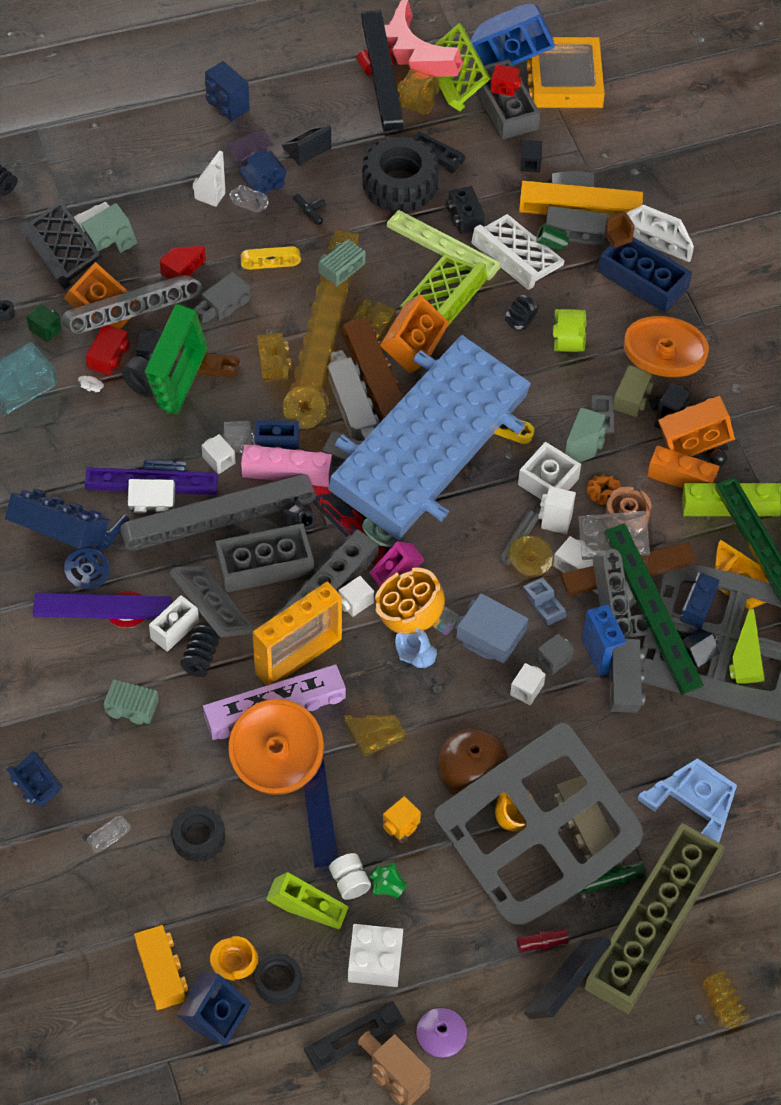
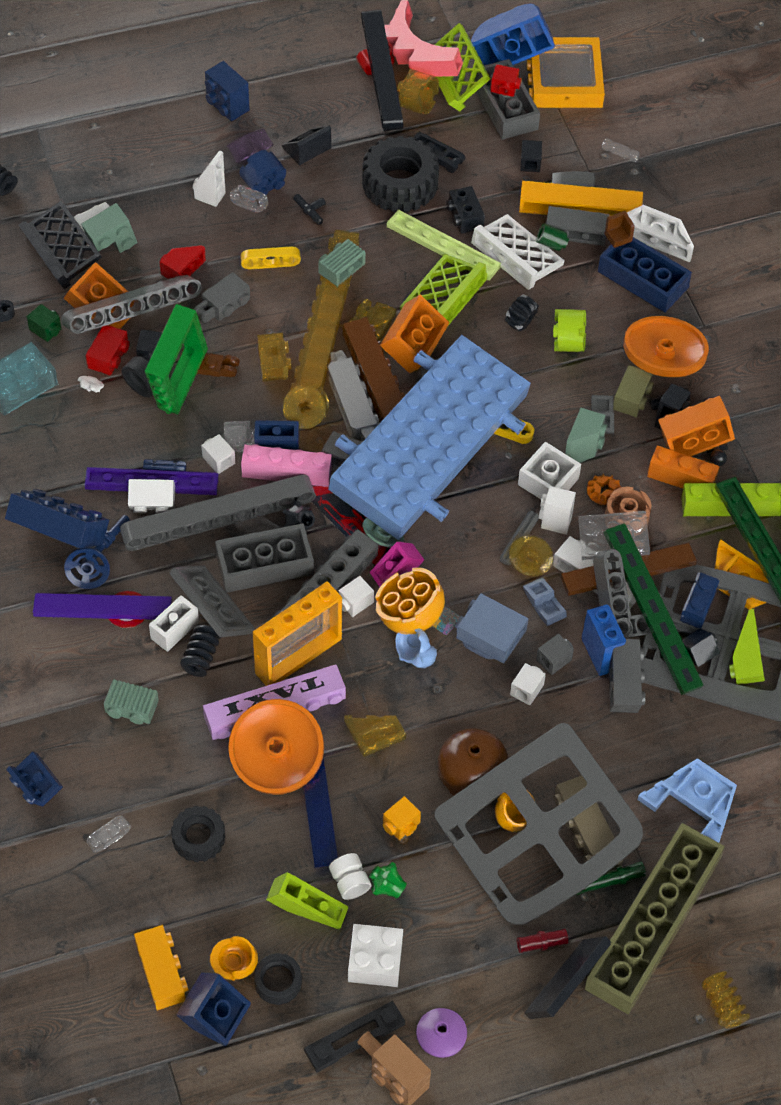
none -> clear axle [602,138,640,162]

